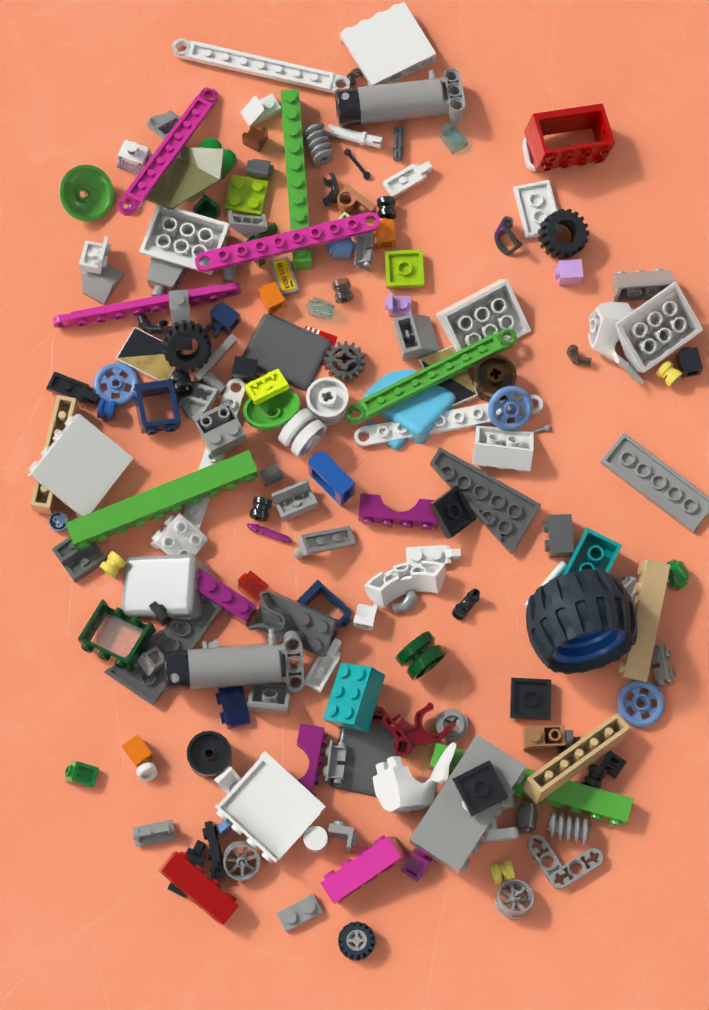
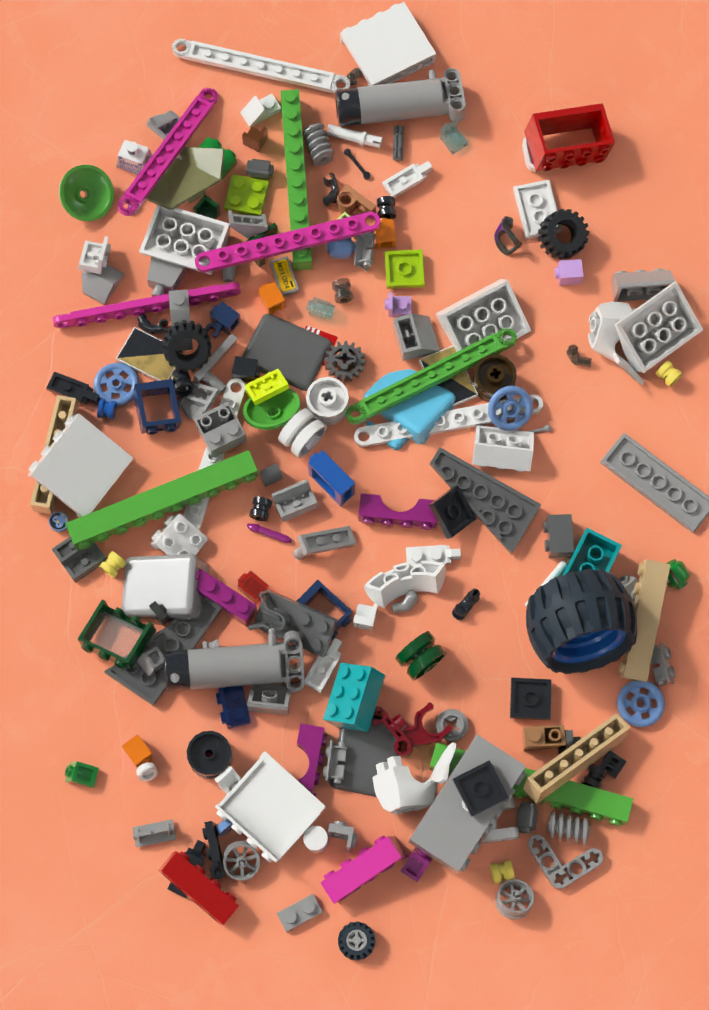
black brick [676,346,703,378] -> none

